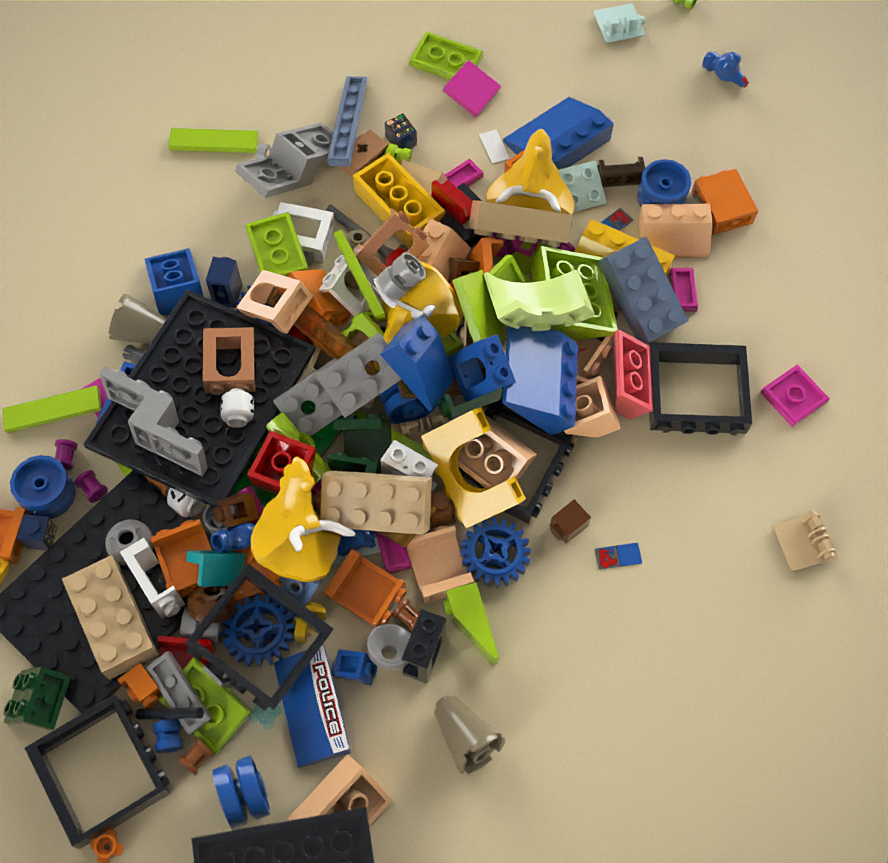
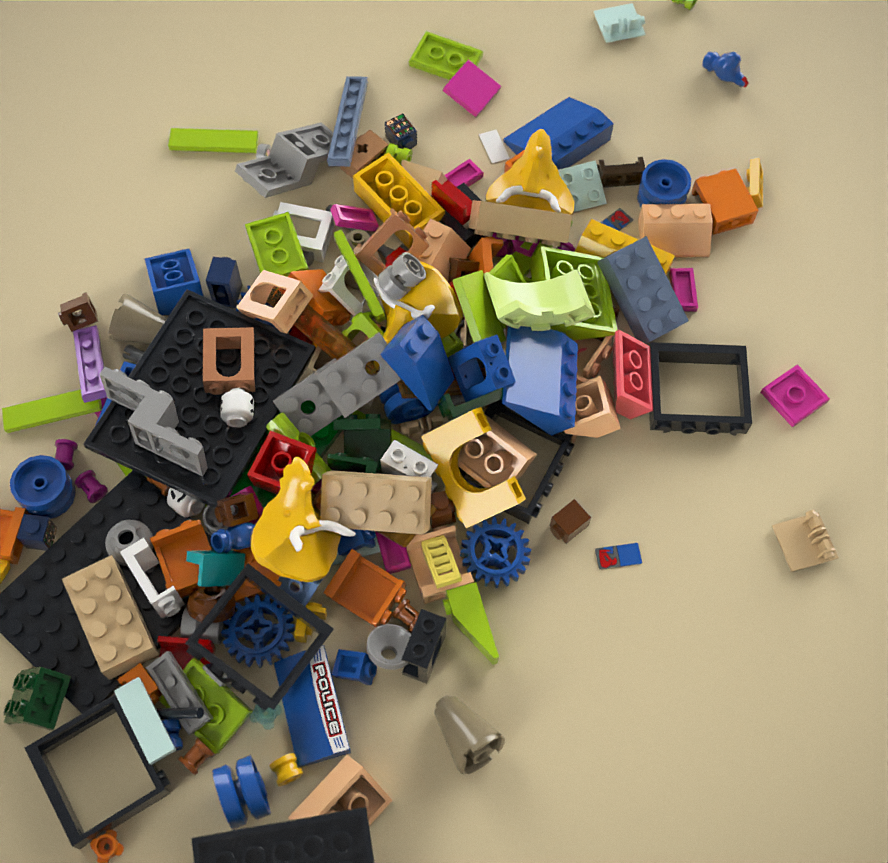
none -> reddish brown brick [58,292,98,332]
none -> medium lavender tile [73,325,107,403]
none -> light aqua tile [114,677,176,765]
none -> yellow wheel [269,753,304,787]
none -> dark pink tile [330,204,379,231]
none -> light yellow slope [421,535,462,589]
none -> yellow plate [746,158,763,208]

